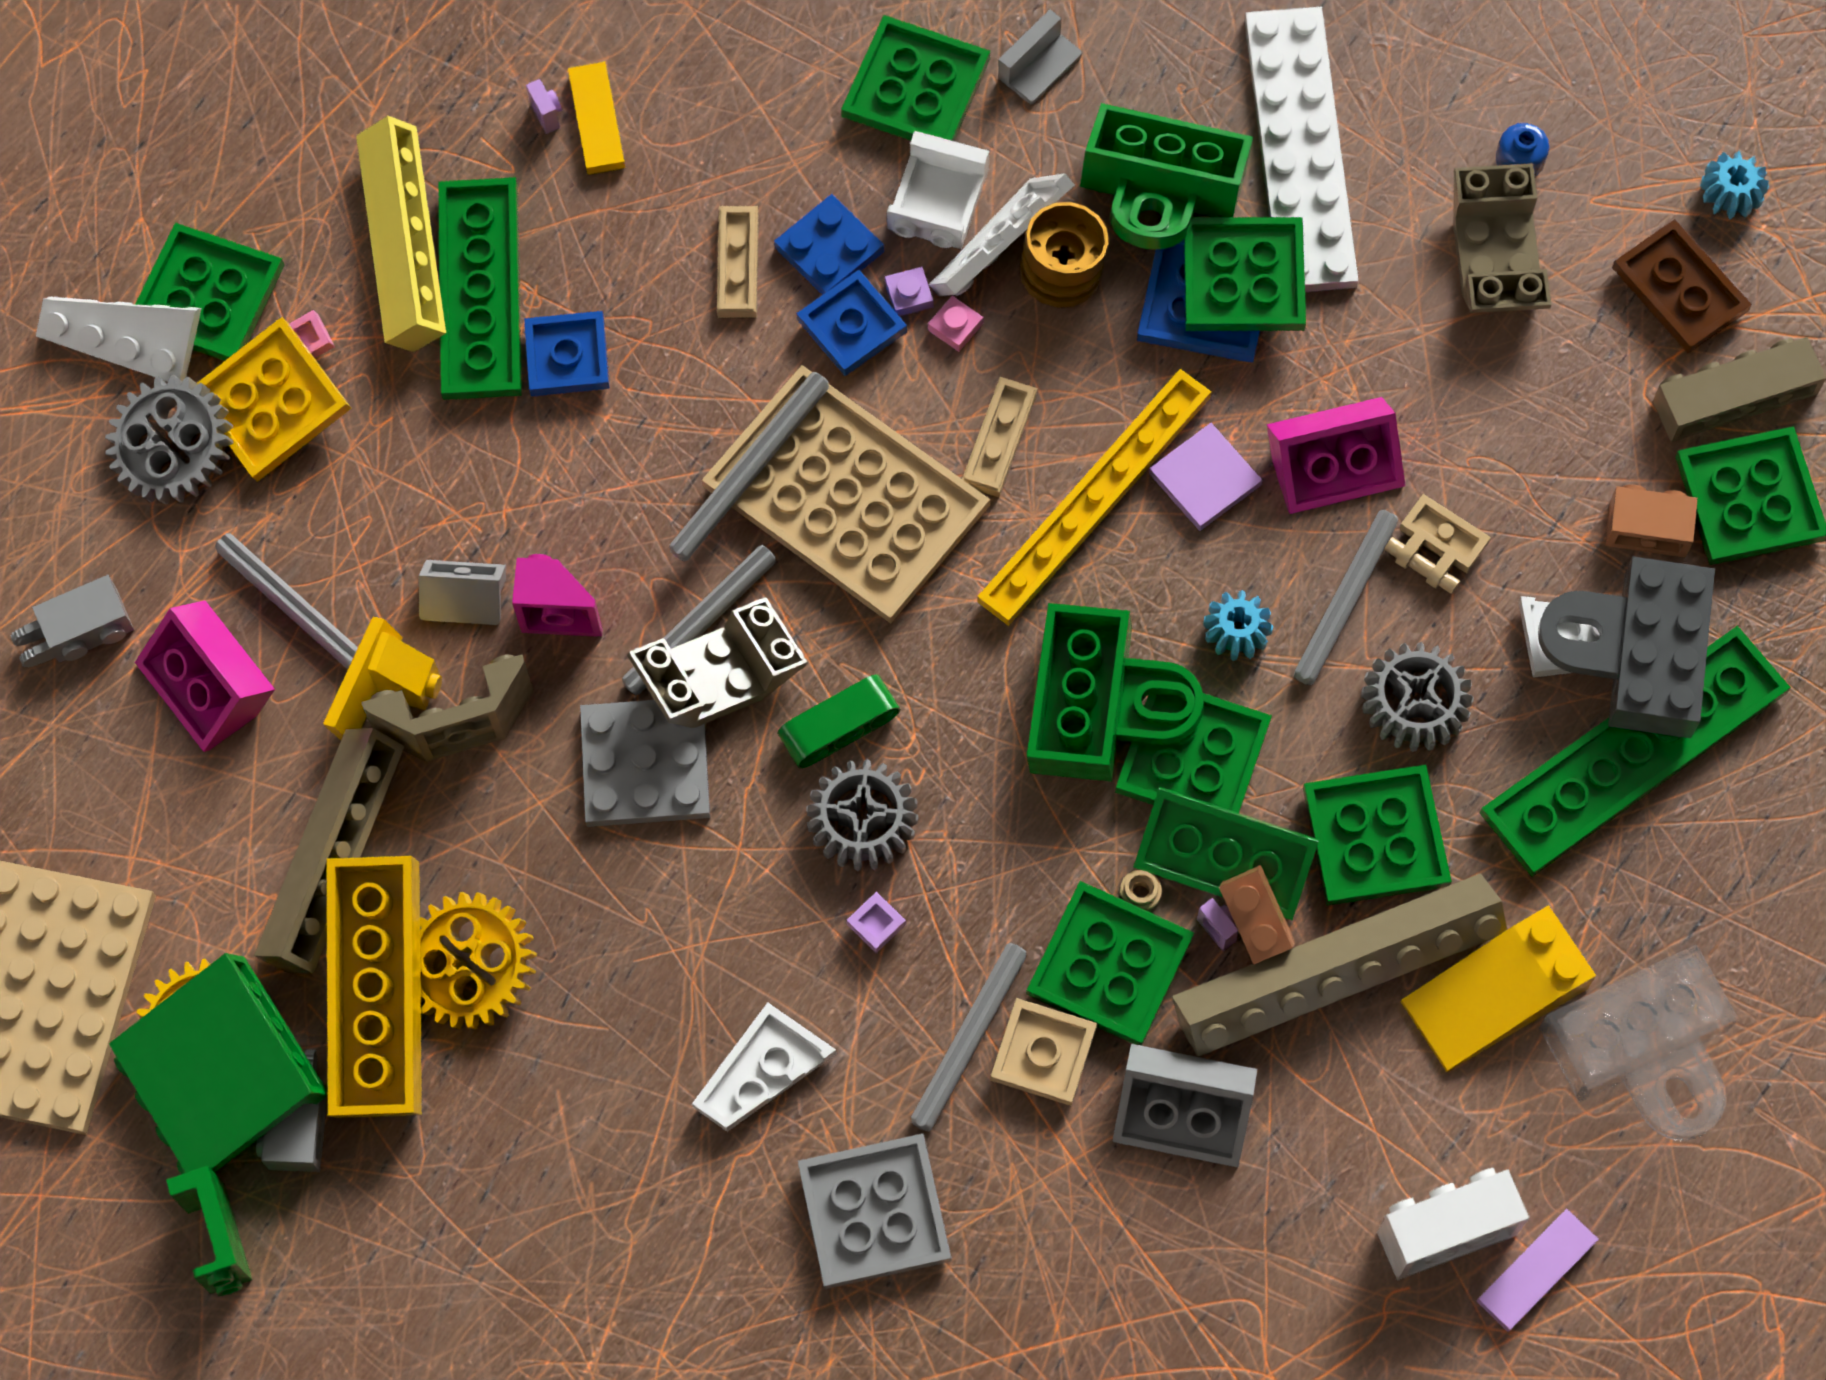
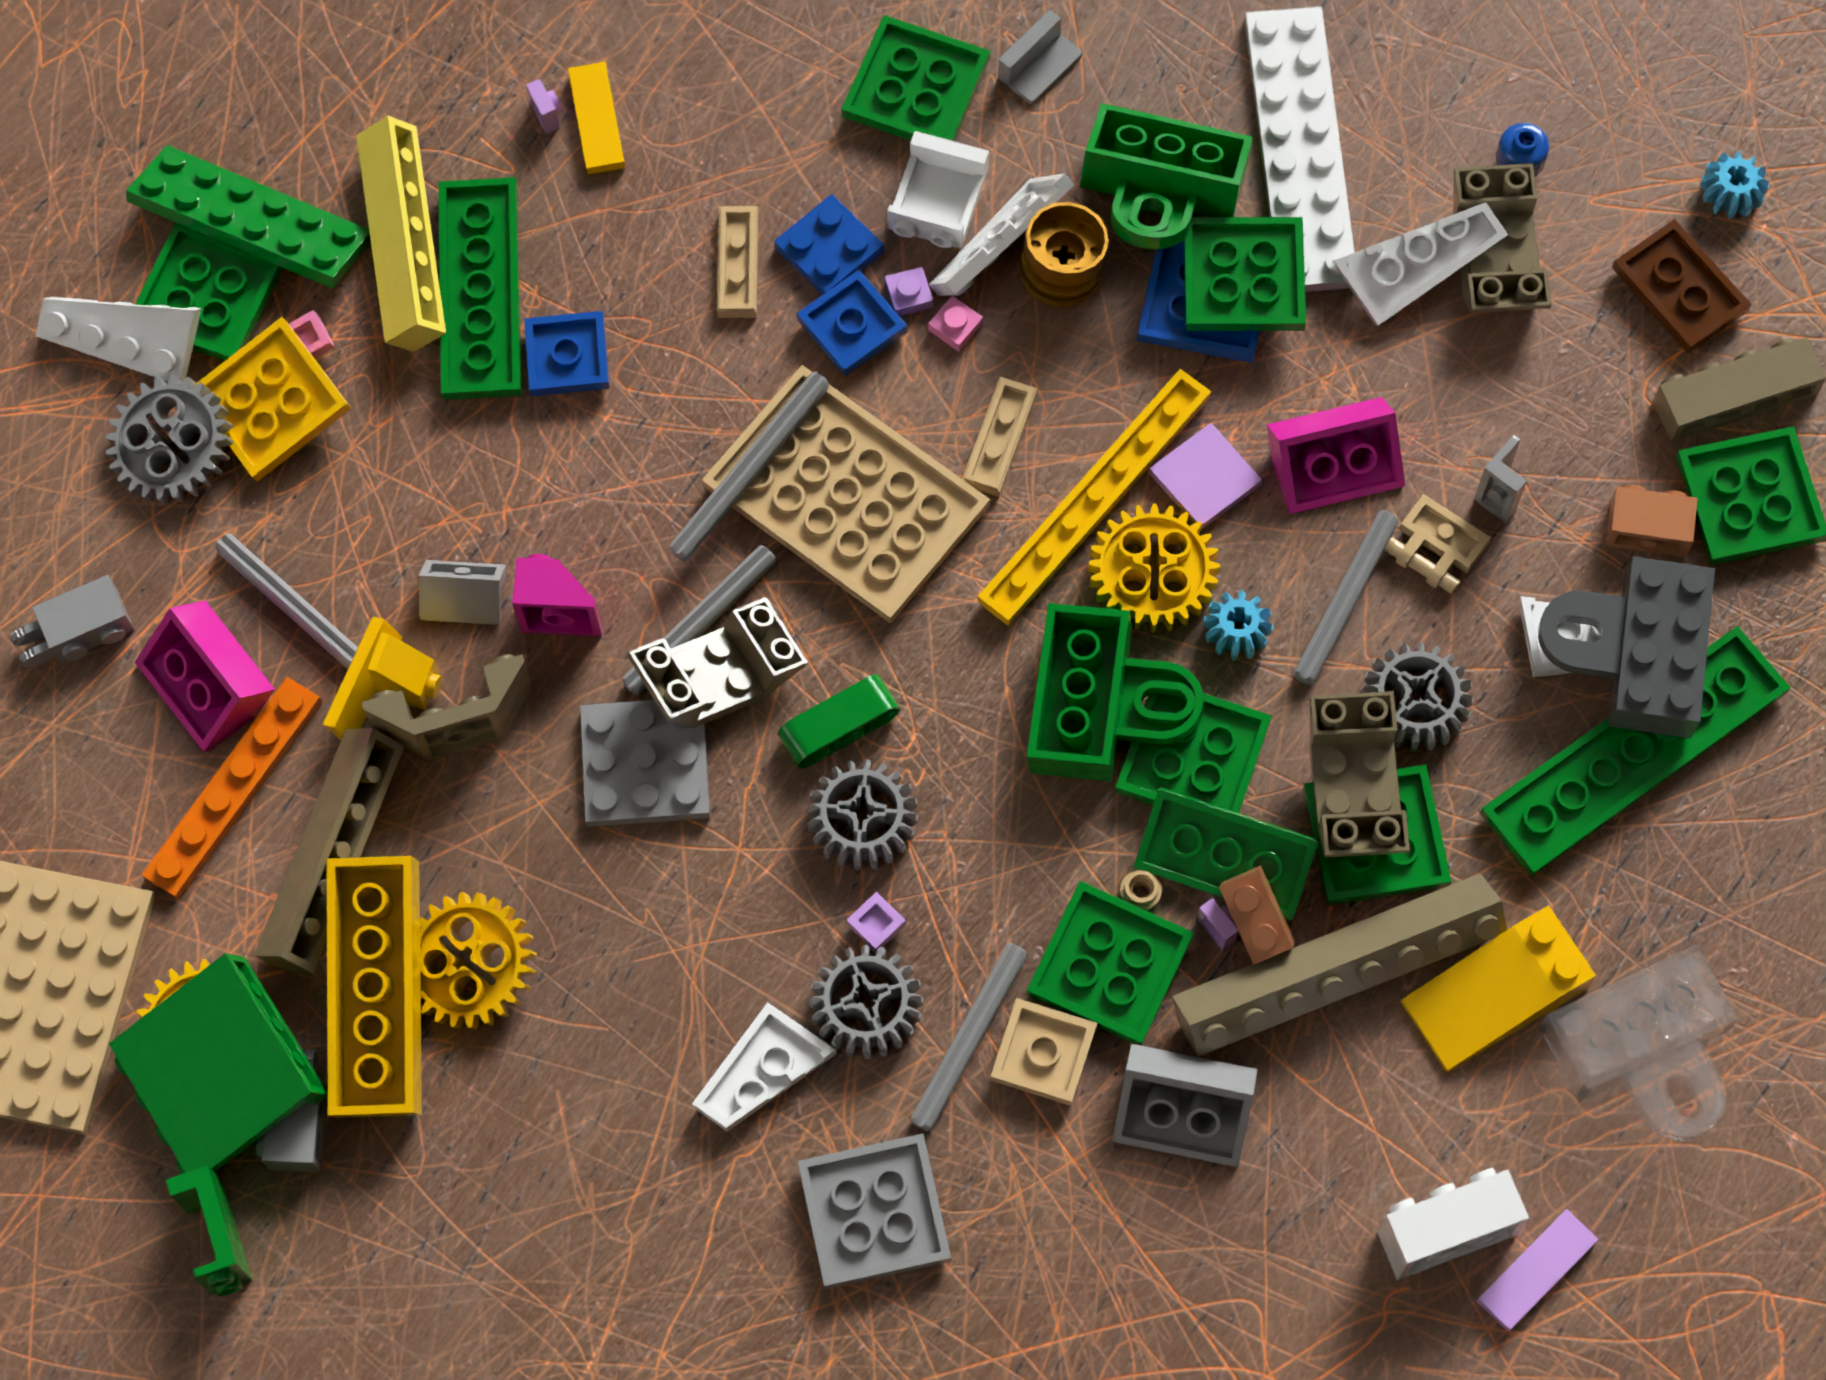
none -> green plate [126,145,371,289]
none -> orange plate [141,677,323,900]
none -> light grey gear [809,945,923,1060]
none -> yellow gear [1088,503,1220,632]
none -> dark tan slope [1309,691,1410,857]
none -> white wing [1332,202,1508,326]
none -> light grey panel [1474,435,1527,524]

